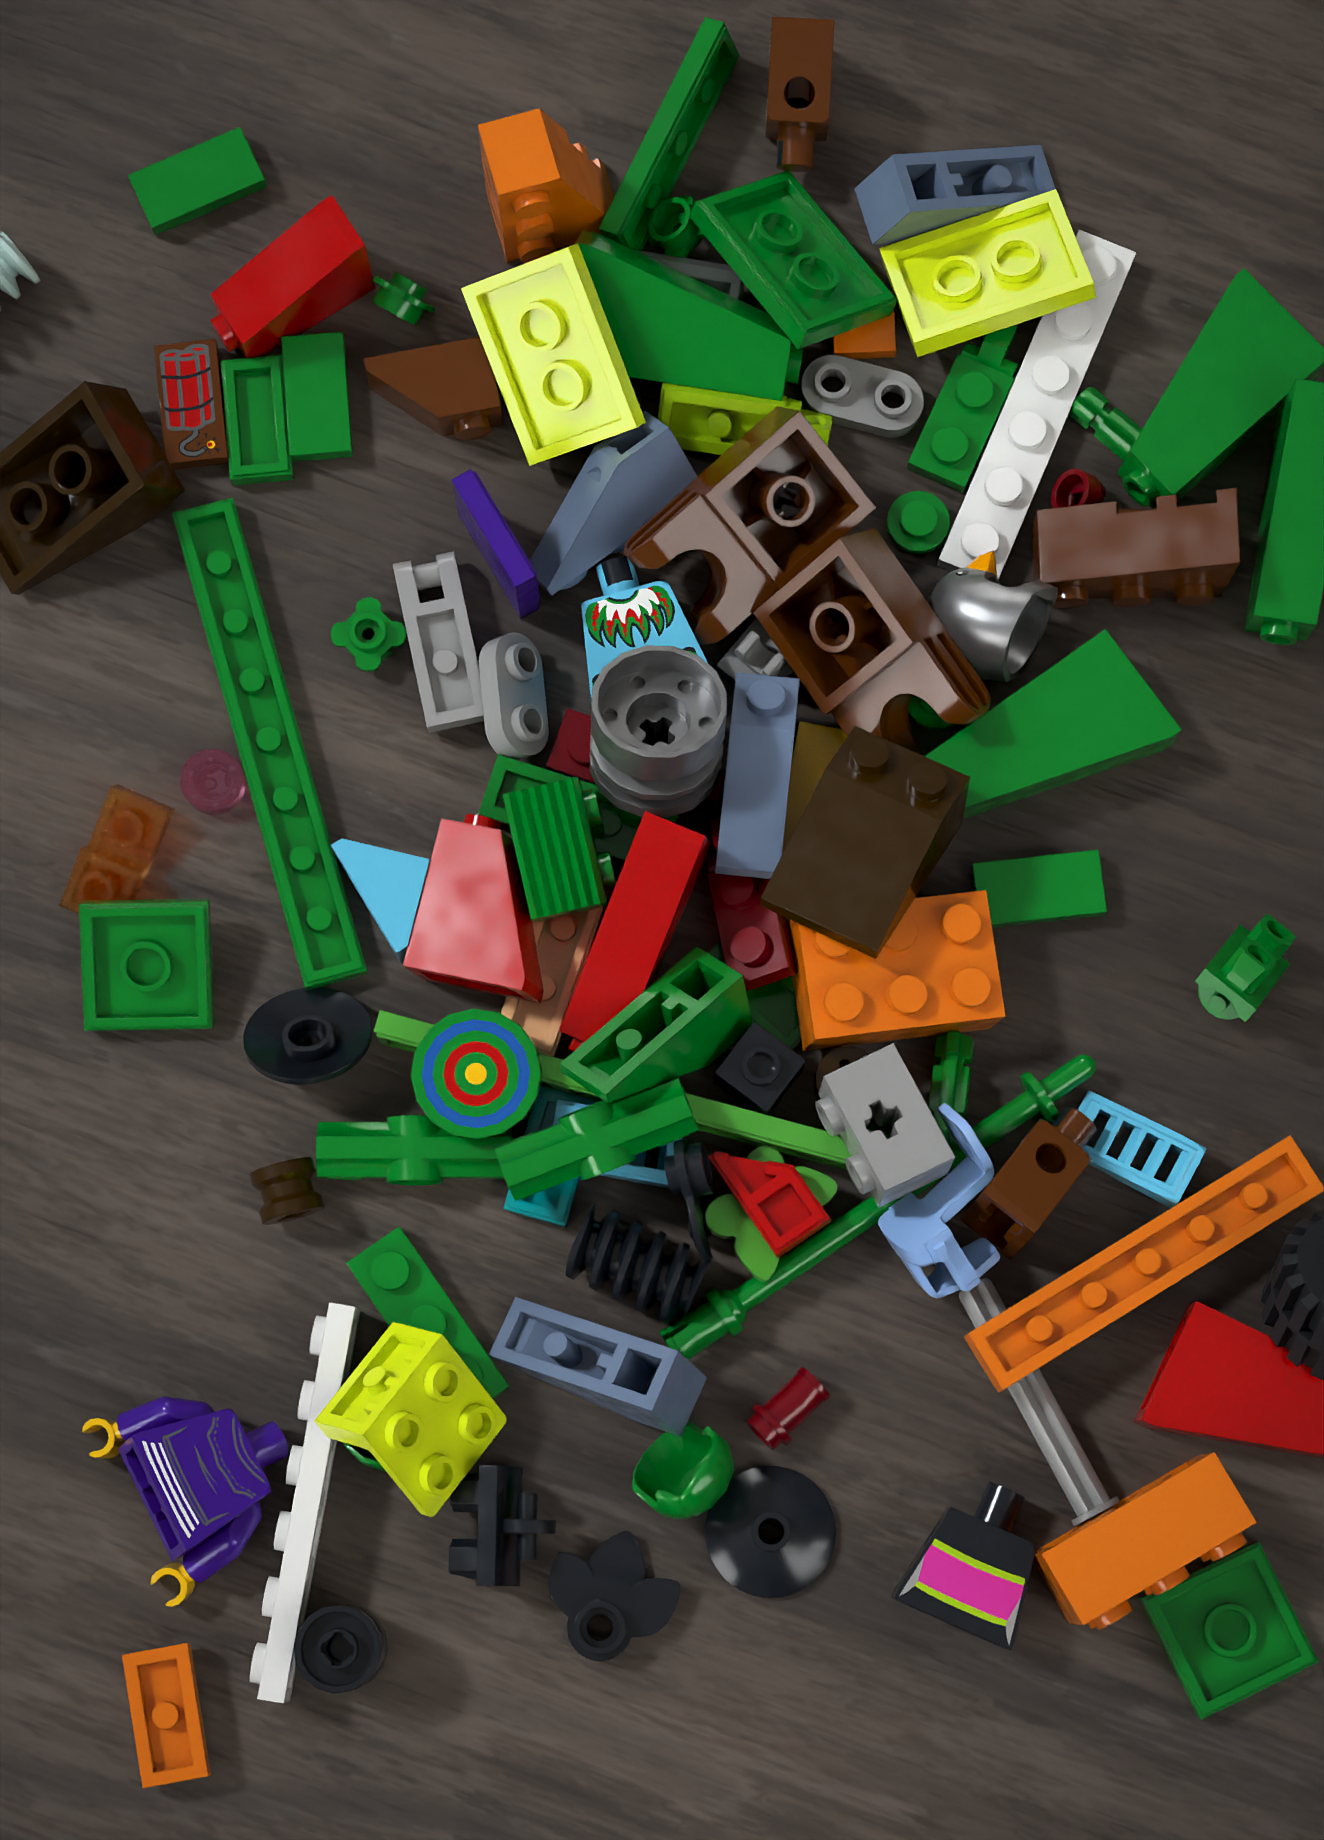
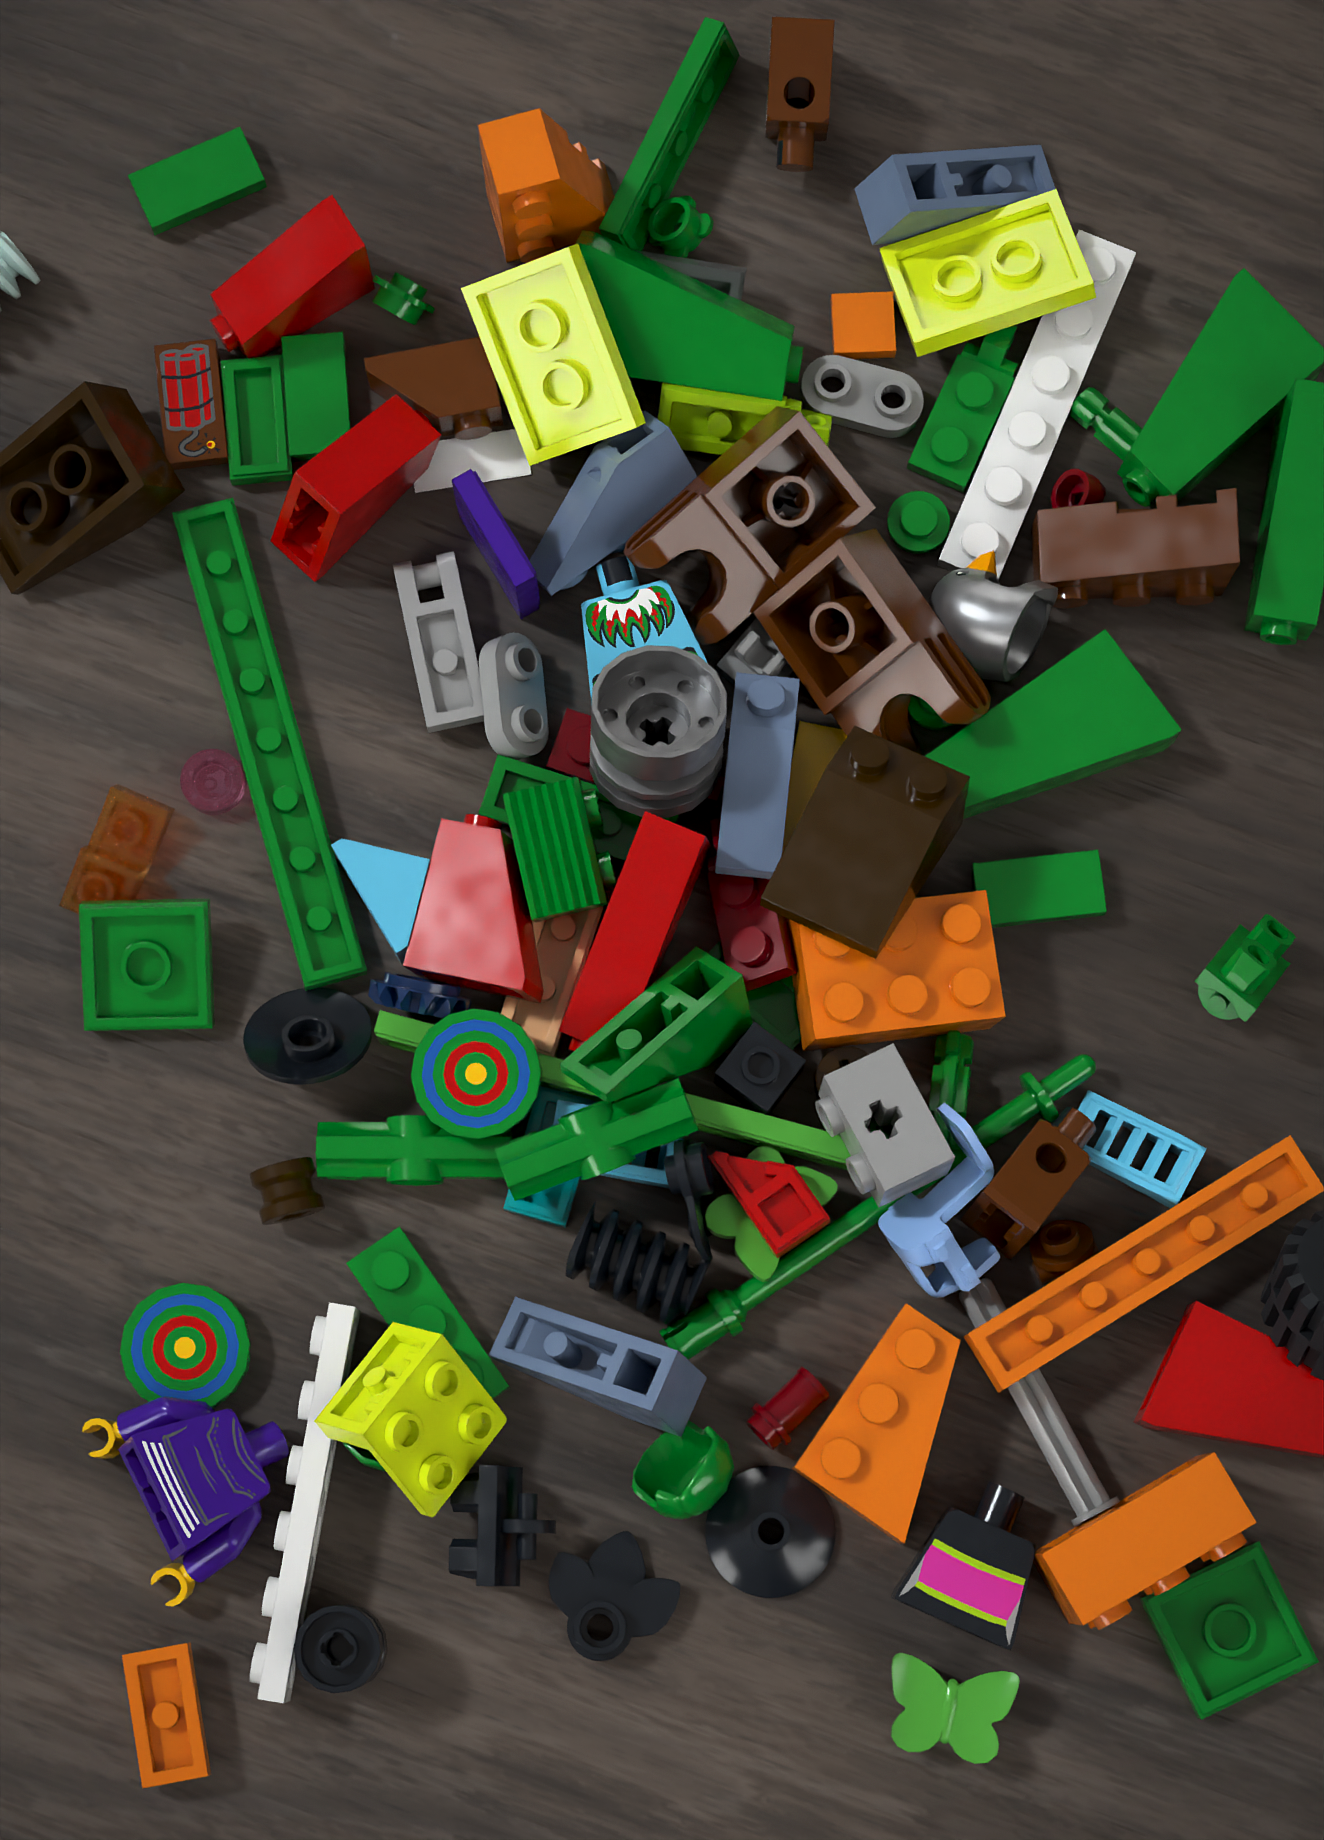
green plate [331,597,406,672] -> none
green tile [689,171,898,349] -> none
none -> tile [120,1283,251,1408]
none -> red slope [270,394,441,582]
none -> dark blue gear [368,972,472,1018]
none -> white sticker [414,429,532,493]
none -> orange wedge [792,1303,961,1544]
none -> bright green animal [891,1653,1020,1764]
none -> reddish brown plate [1030,1220,1099,1285]

